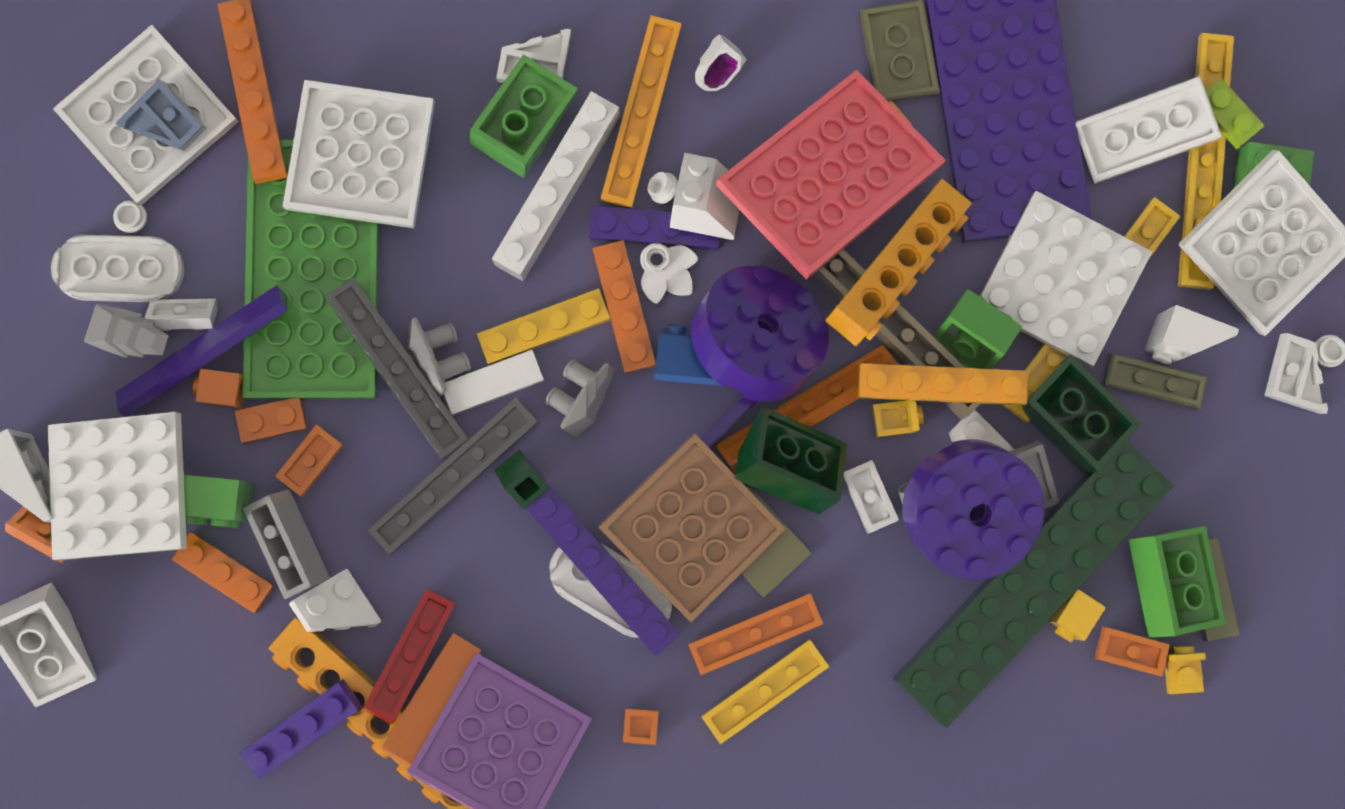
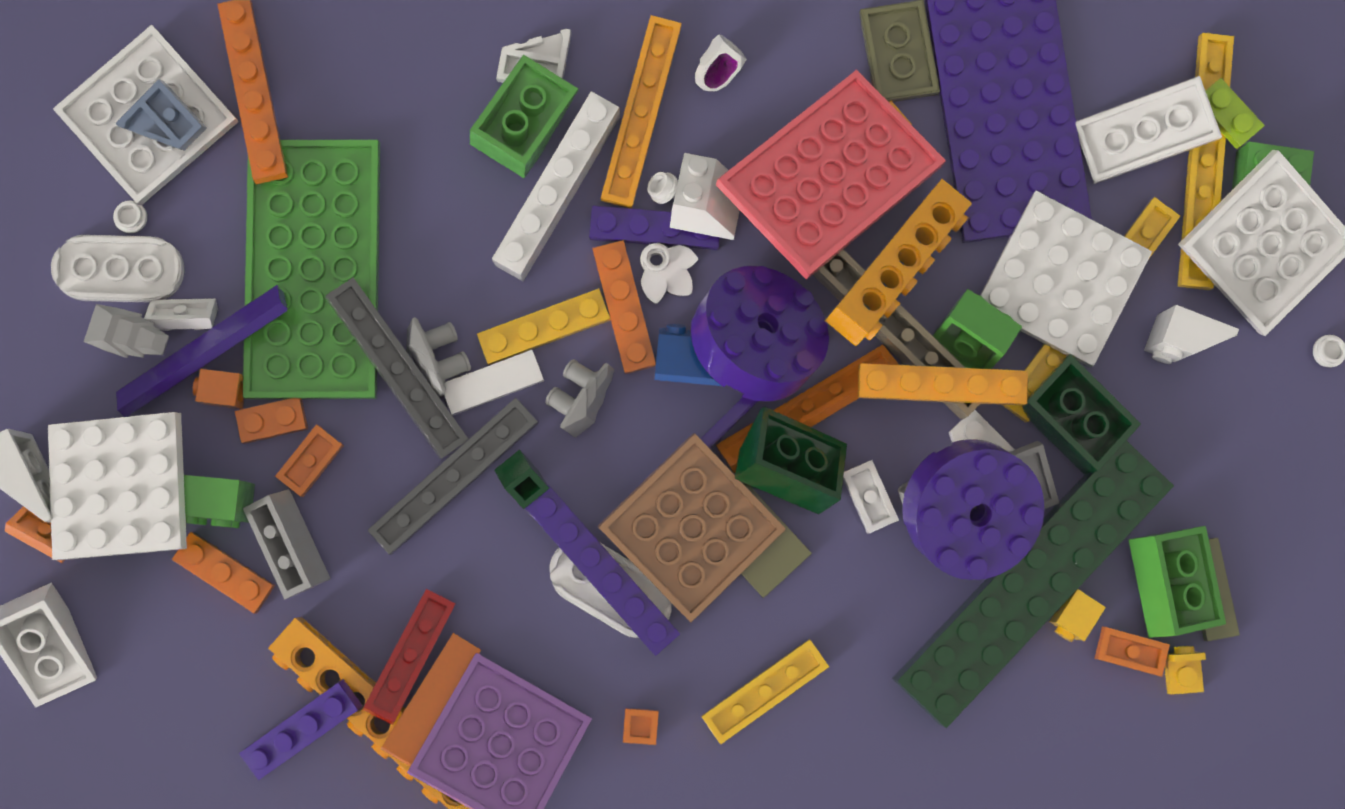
white plate [282,80,435,228] -> none
white wing [289,569,382,632] -> none
orange plate [688,593,823,675] -> none
yellow bracket [872,400,924,438] -> none
olive tile [1103,353,1208,409] -> none
white wing [1264,333,1328,414] -> none

